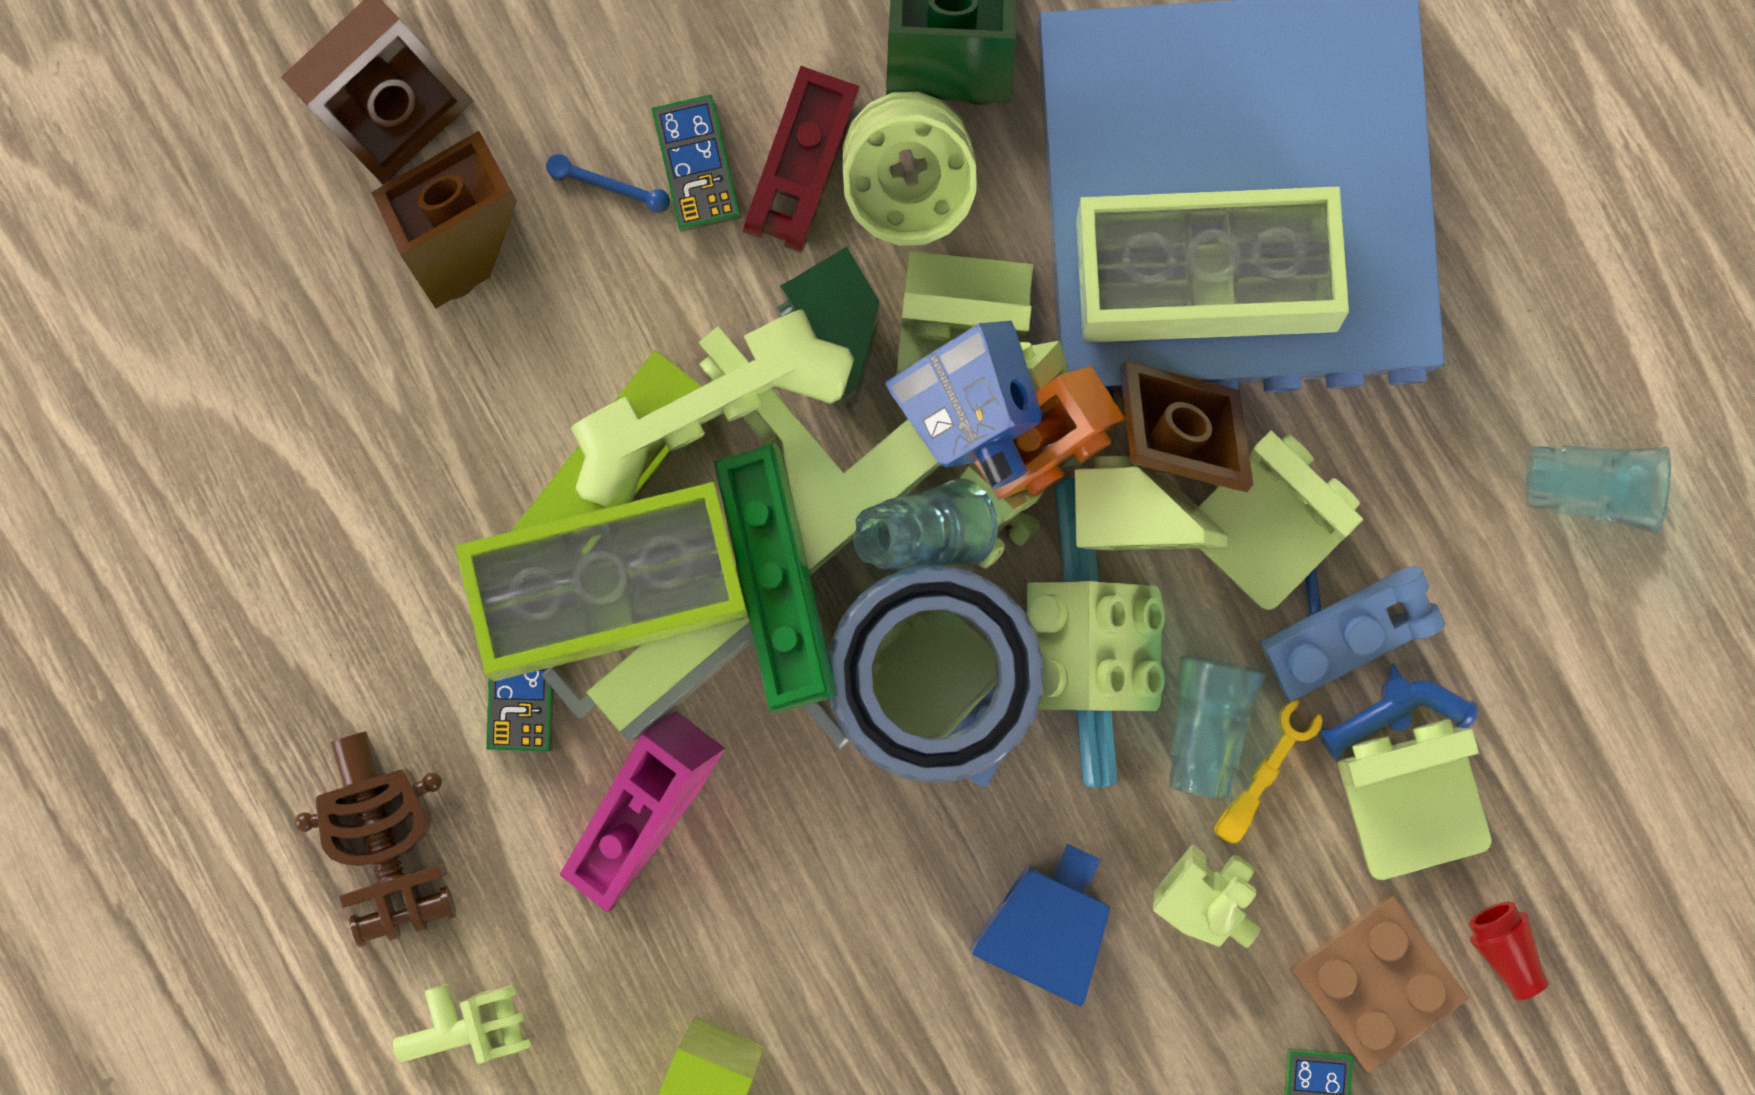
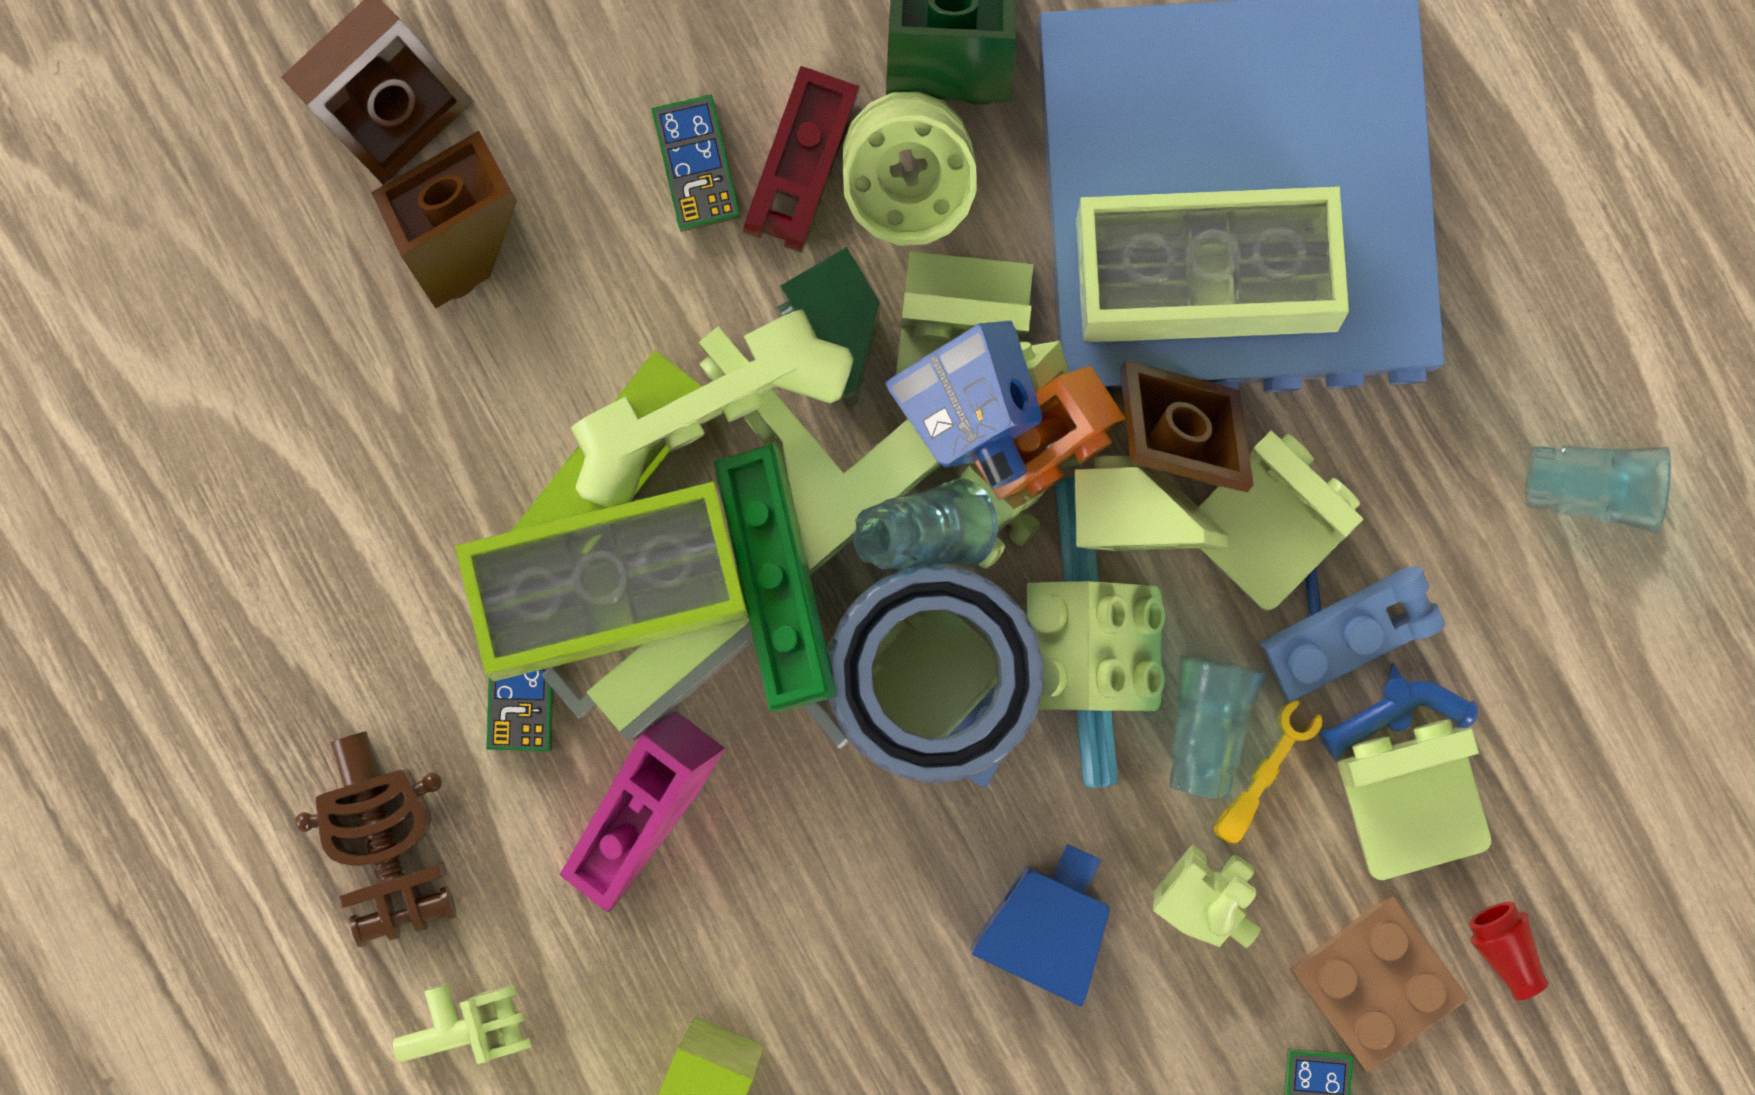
blue hinge [546,154,670,213] -> none

